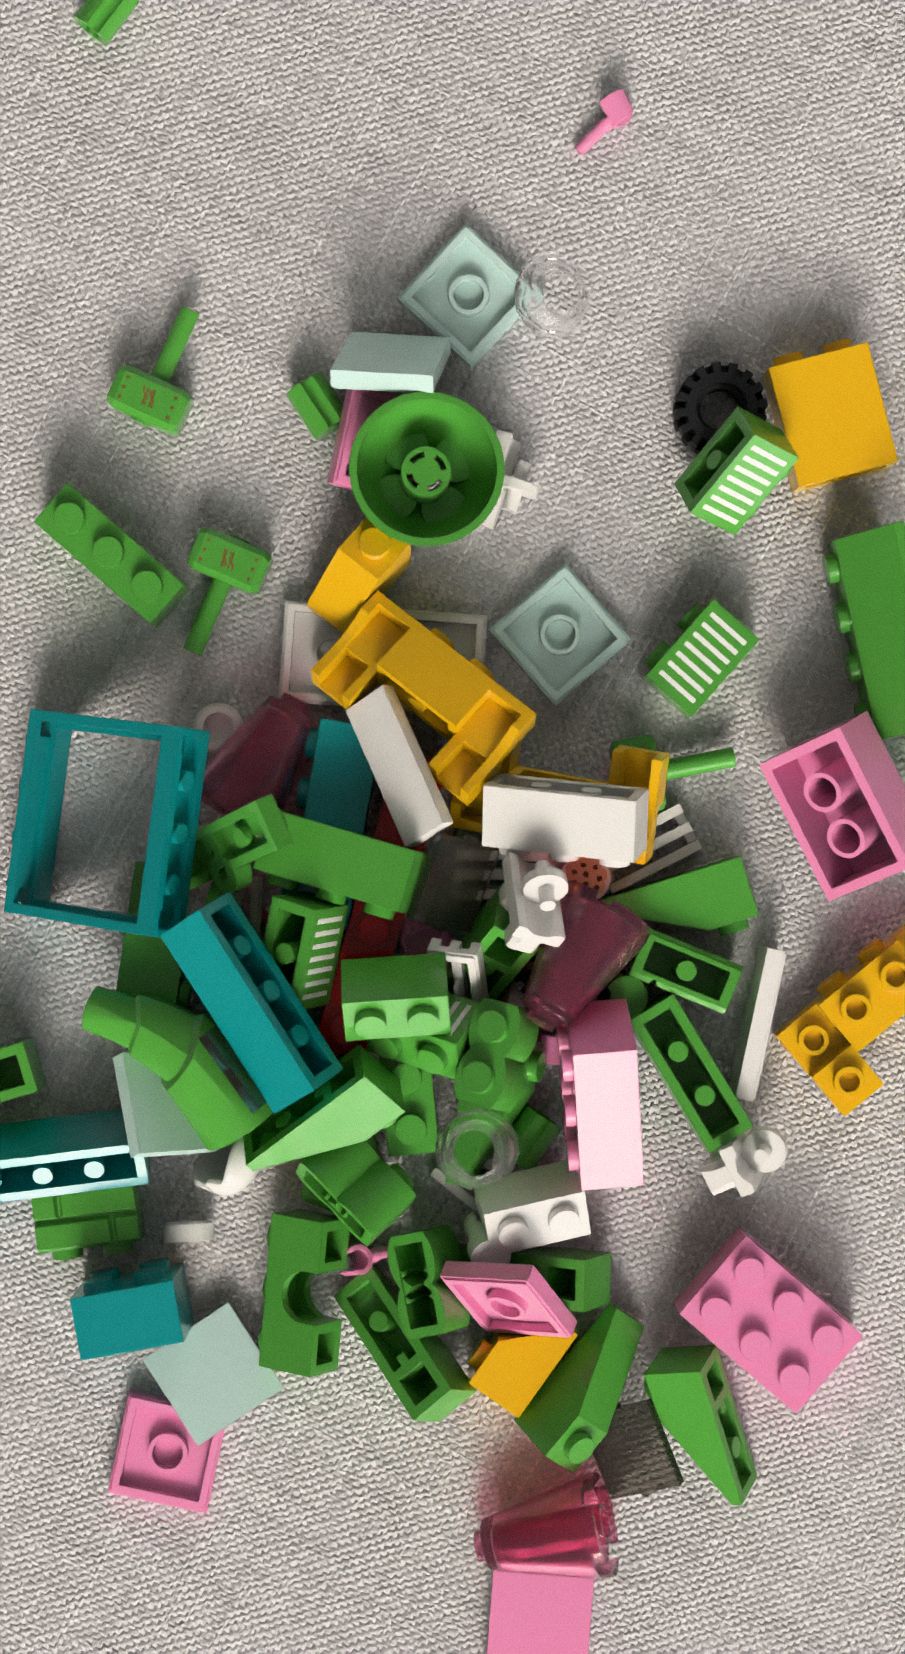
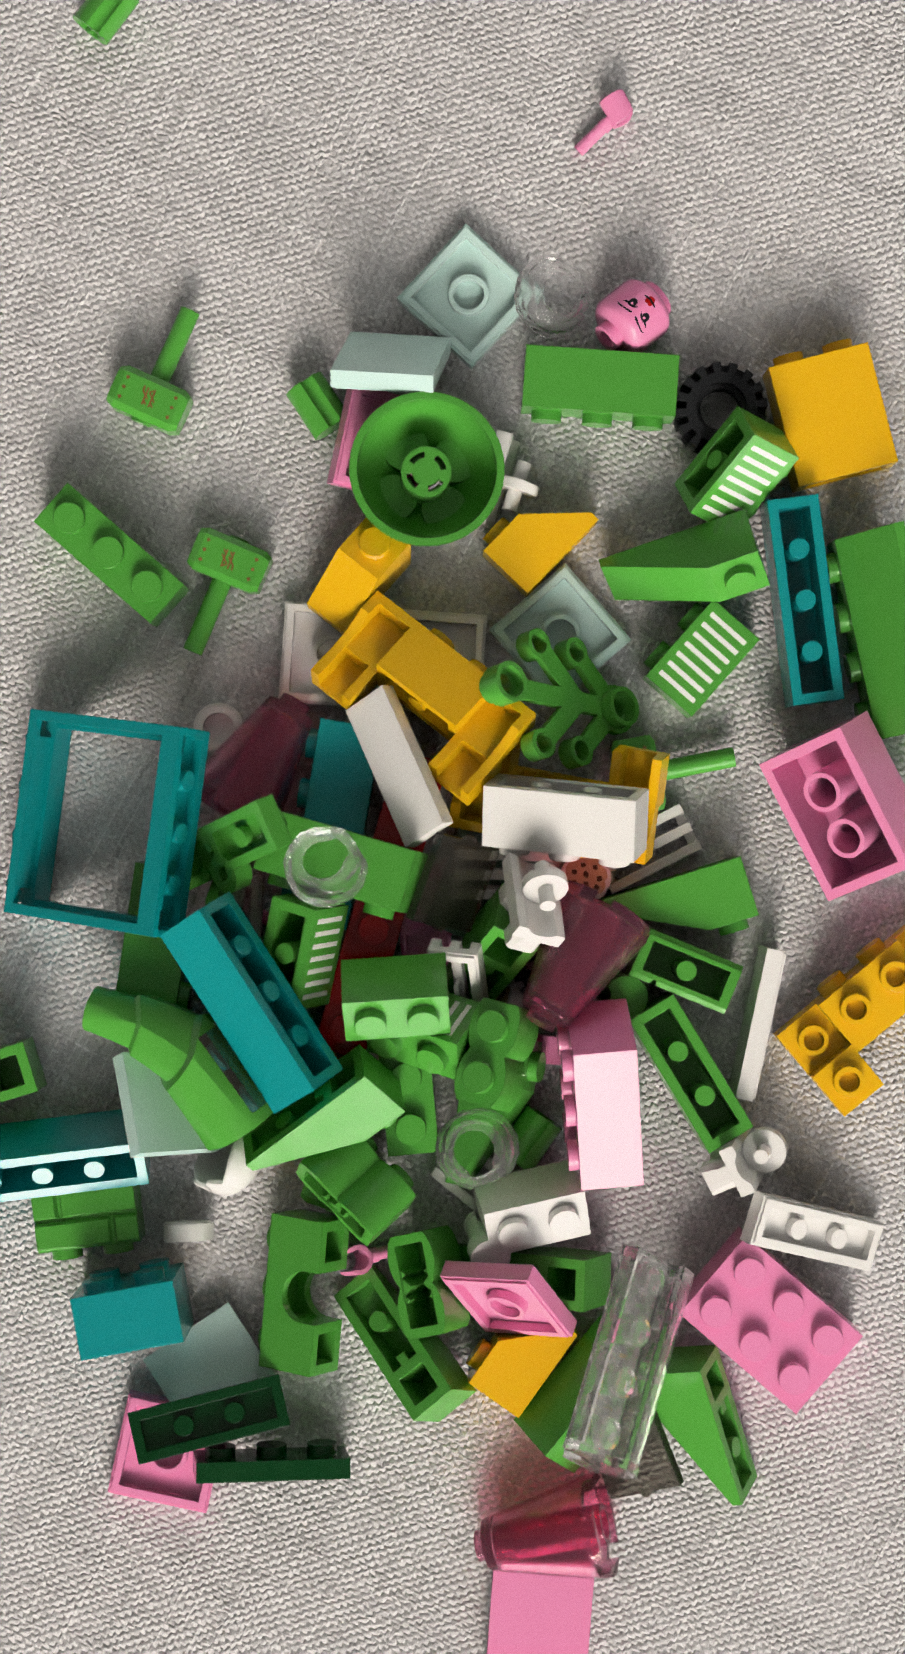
none -> dark green plate [127,1374,290,1465]
none -> dark green plate [193,1439,350,1484]
none -> clear piece [283,826,368,907]
none -> bright green plant [479,628,639,769]
none -> yellow slope [482,512,599,597]
none -> bright green brick [521,344,680,431]
none -> clear brick [563,1245,694,1479]
none -> bright pink head [595,279,671,352]
none -> bright green slope [599,509,770,602]
none -> white tile [740,1190,885,1271]
none -> teal brick [759,494,845,708]

